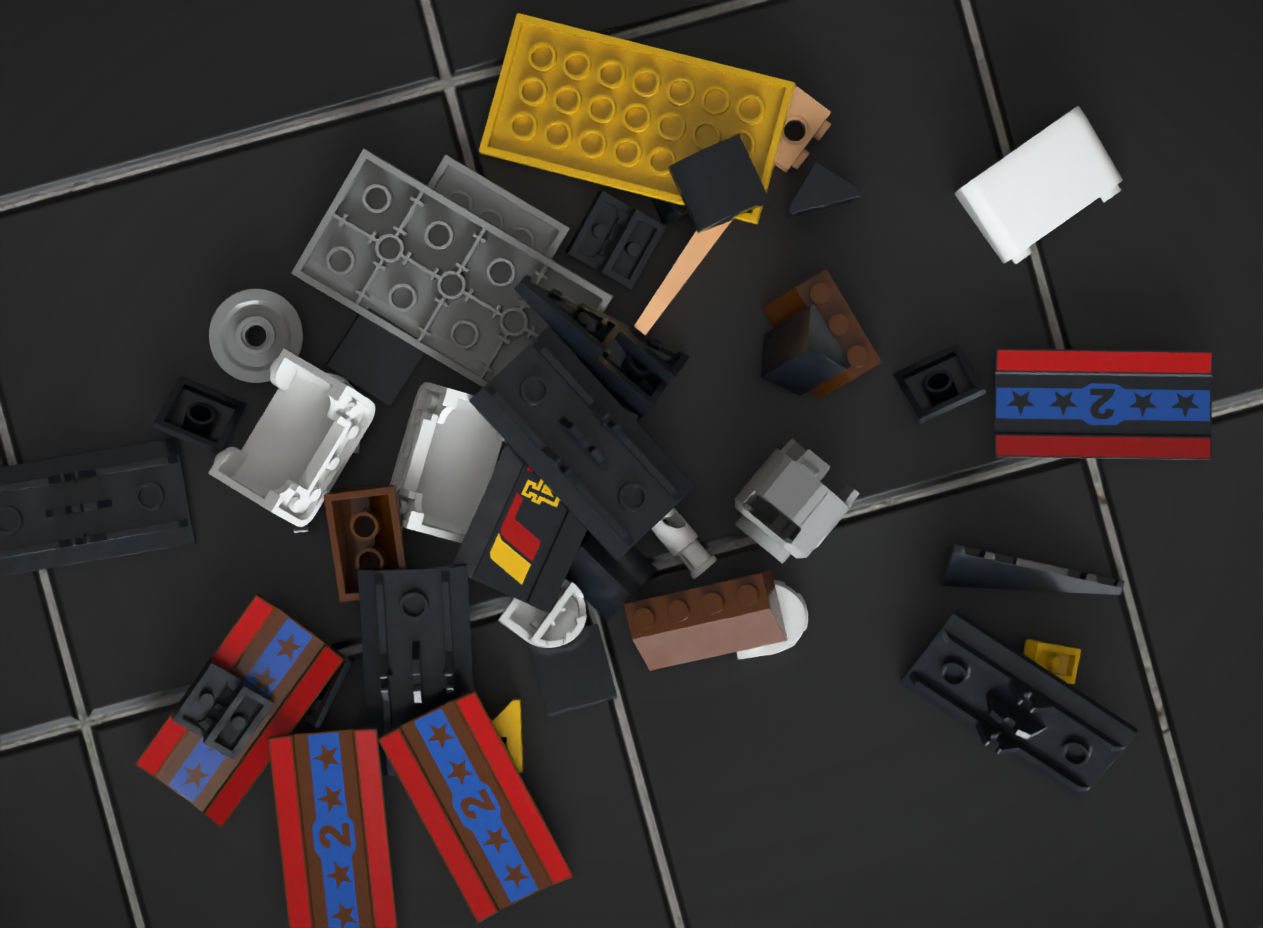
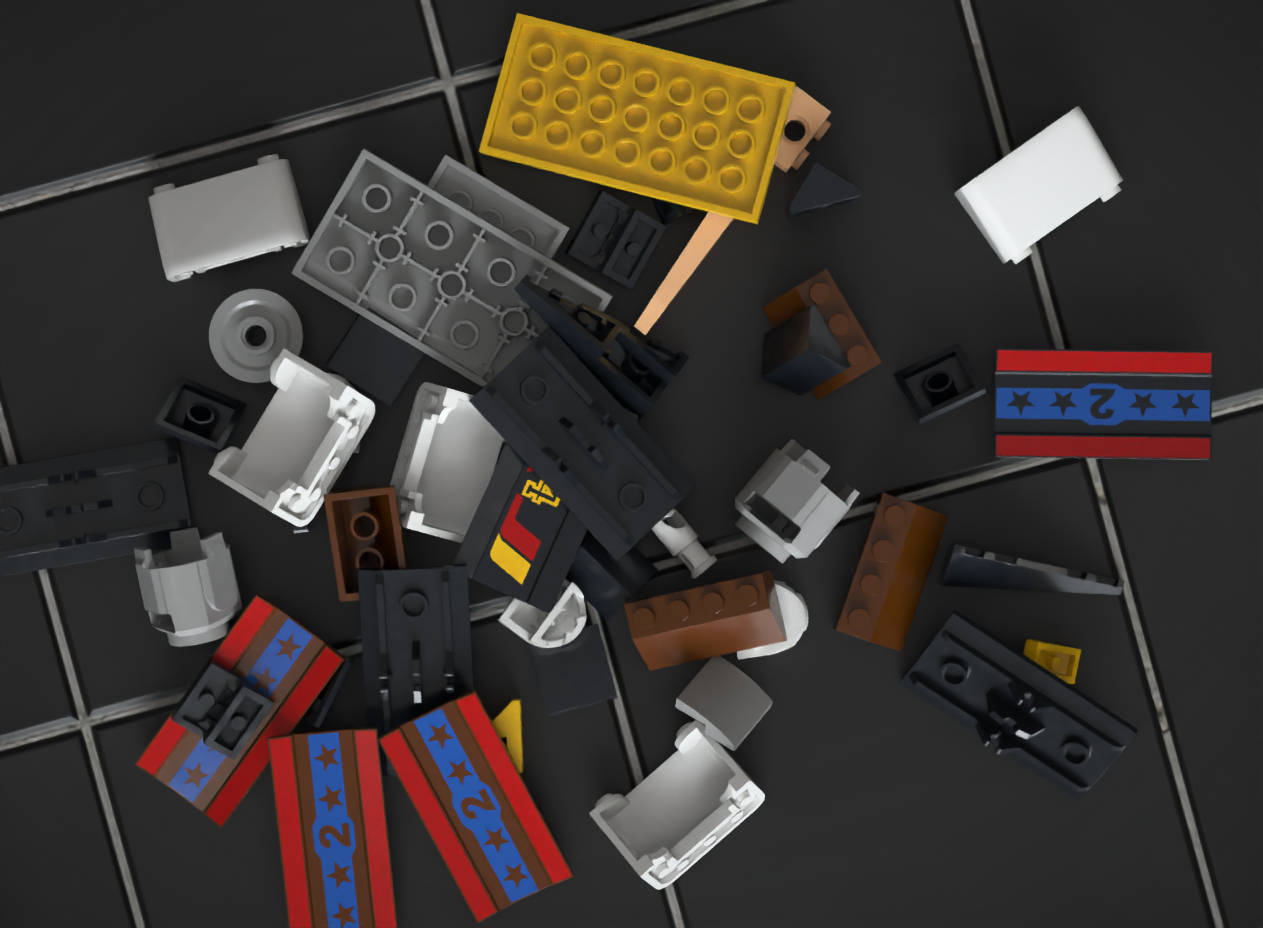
black slope [668,135,770,233] -> none
none -> light grey piece [134,527,243,647]
none -> white windscreen [148,154,311,282]
none -> white windscreen [589,720,765,889]
none -> light grey slope [675,656,773,751]
none -> reddish brown slope [833,492,948,652]

